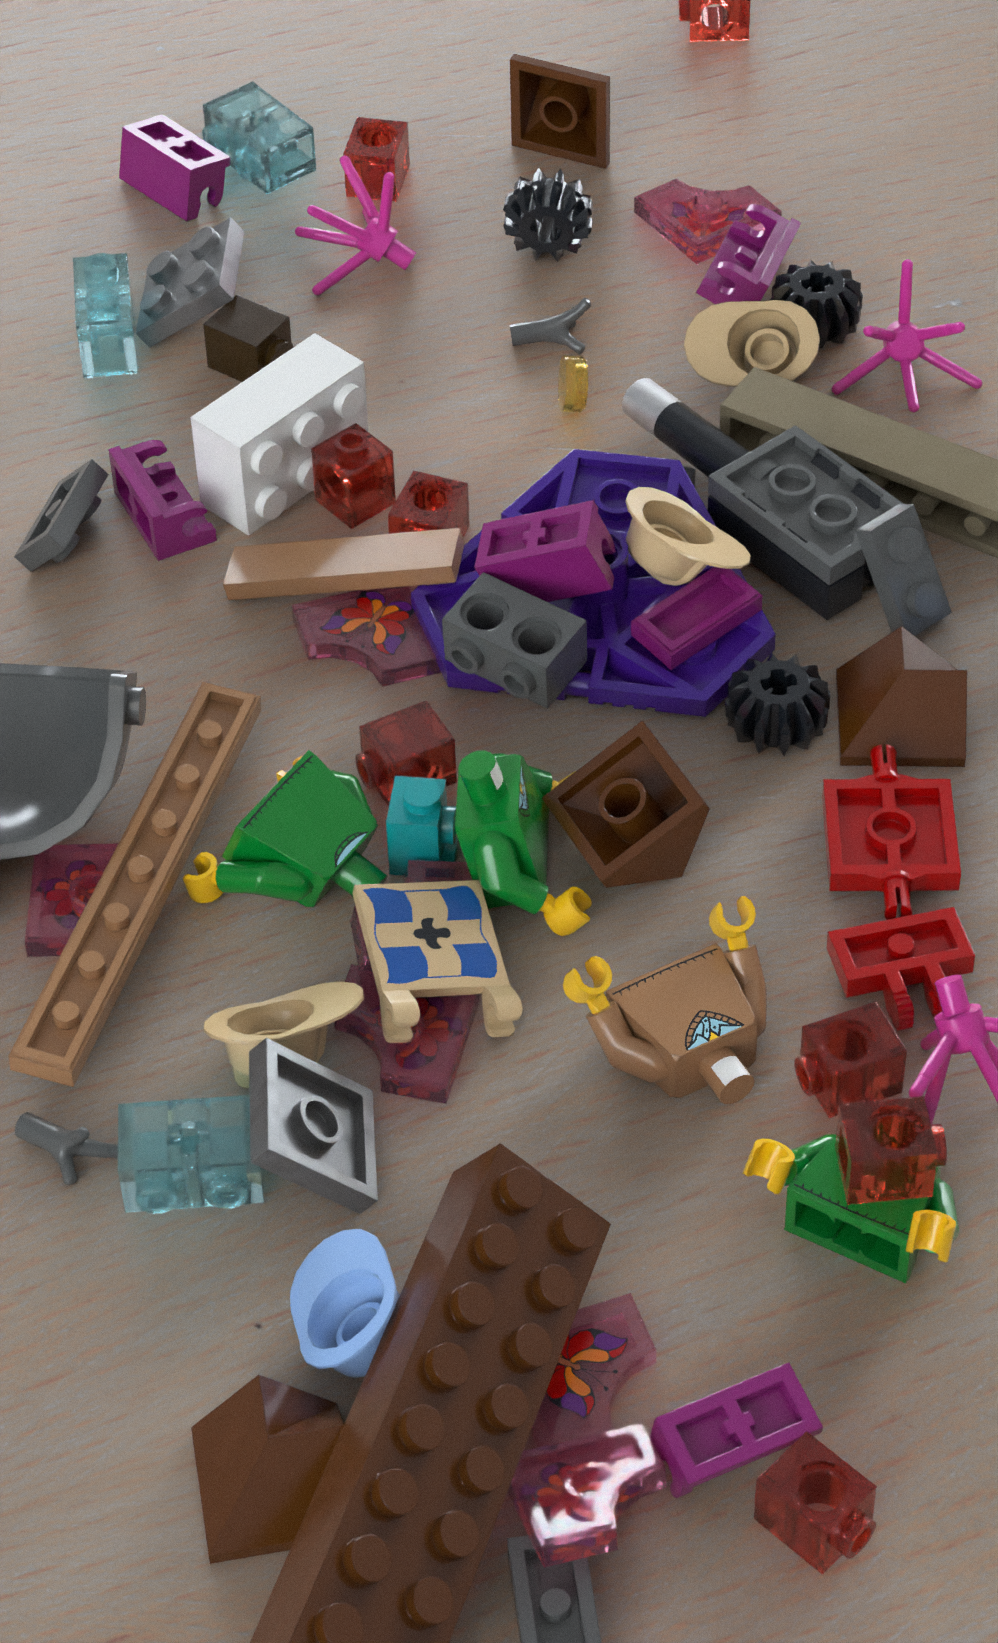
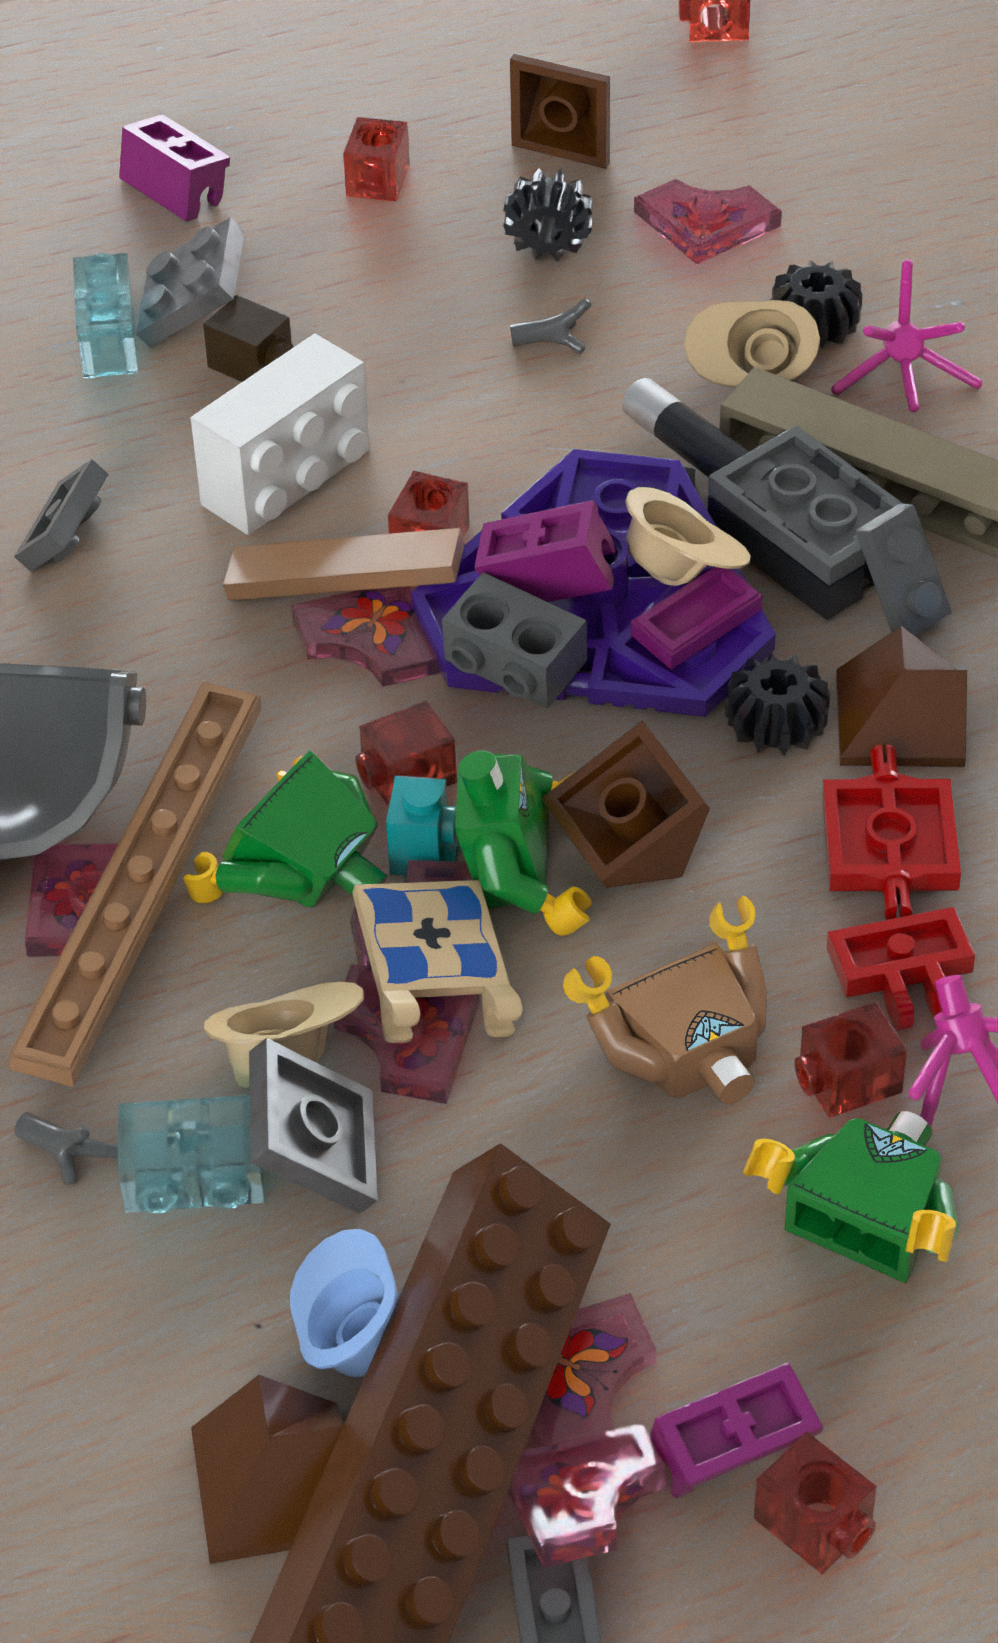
magenta hinge [108,440,217,561] -> none
clear light blue brick [202,81,316,194] -> none
dark pink plant [295,155,417,295] -> none
clear red brick [311,423,396,529] -> none
clear yellow tile [558,355,588,412] -> none
magenta hinge [696,204,801,304] -> none
clear red brick [835,1096,947,1205] -> none

